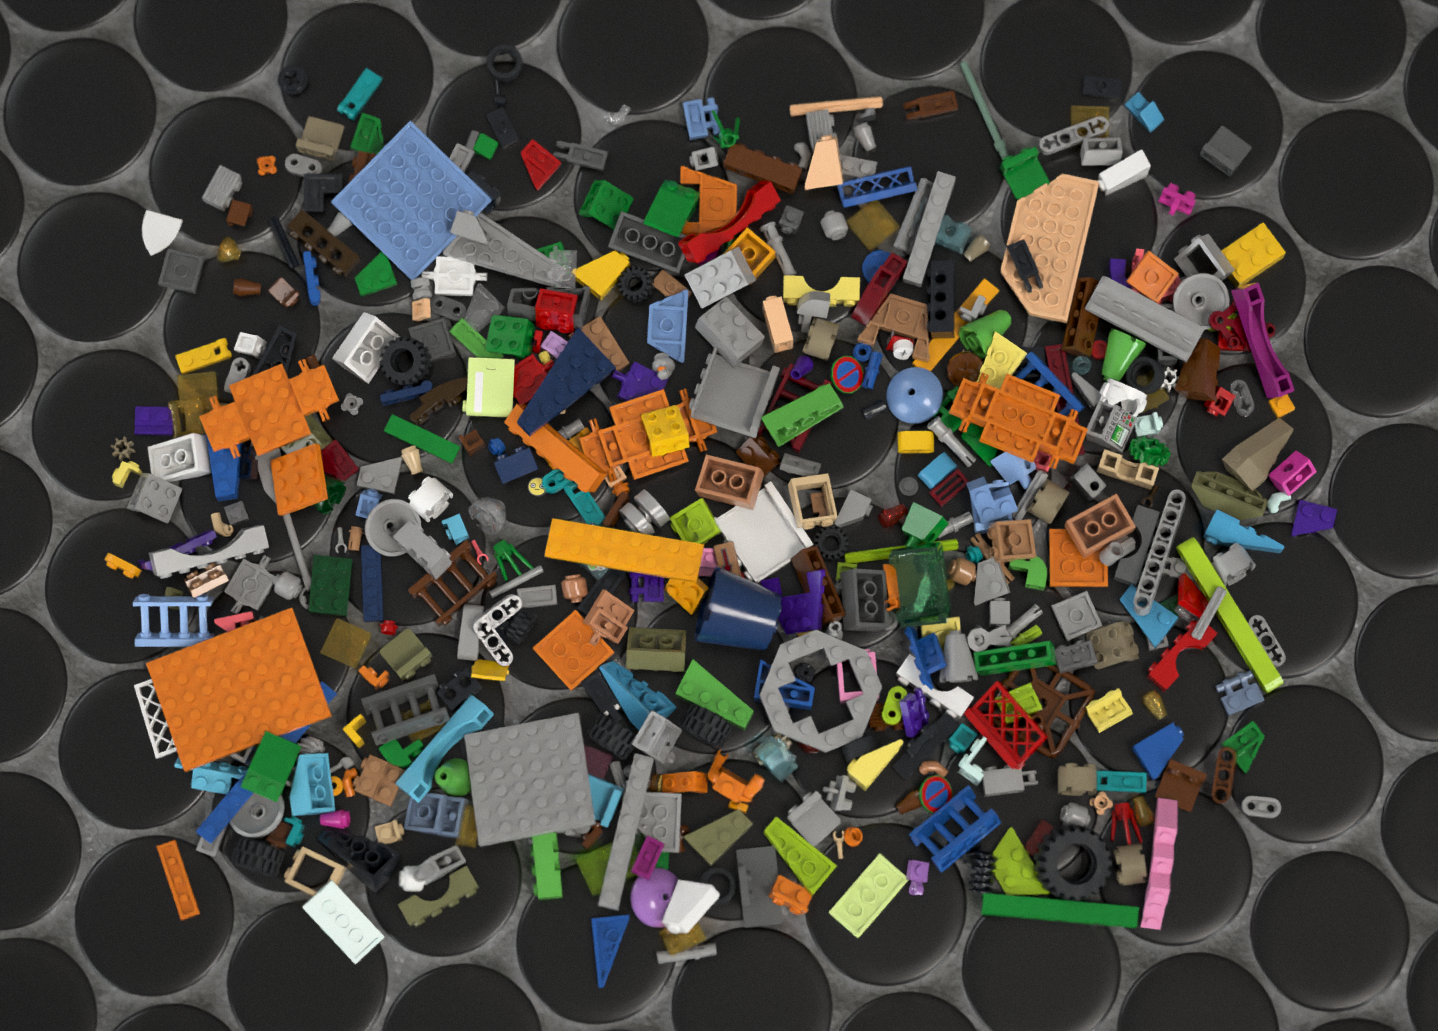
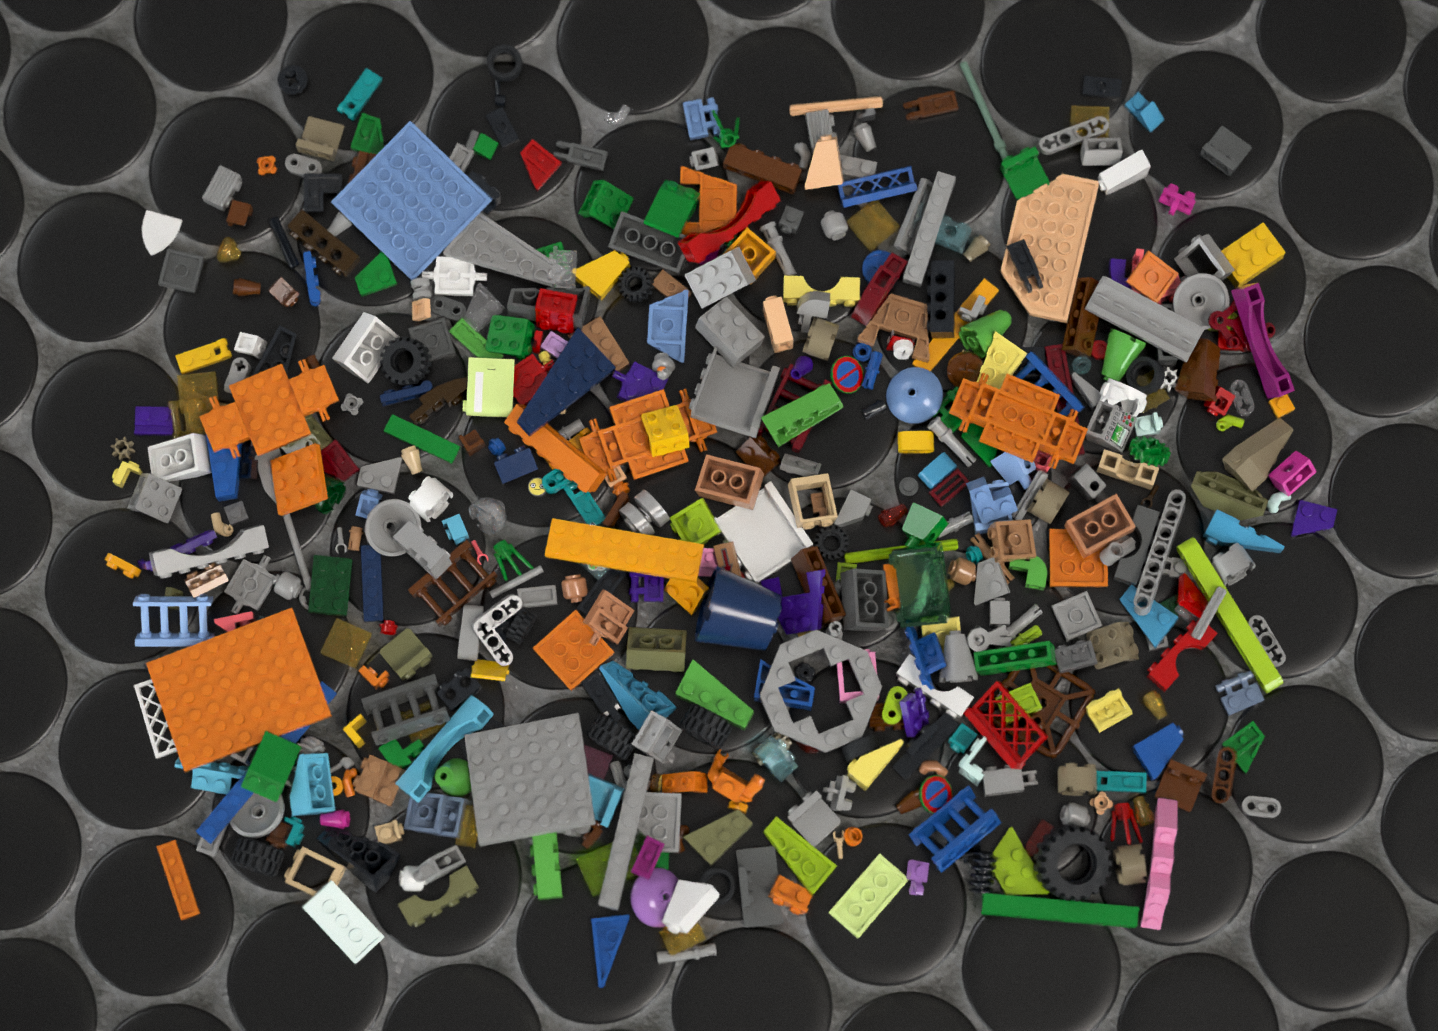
light grey slope [450,209,490,246] -> none
none -> lime arm [1216,415,1244,431]

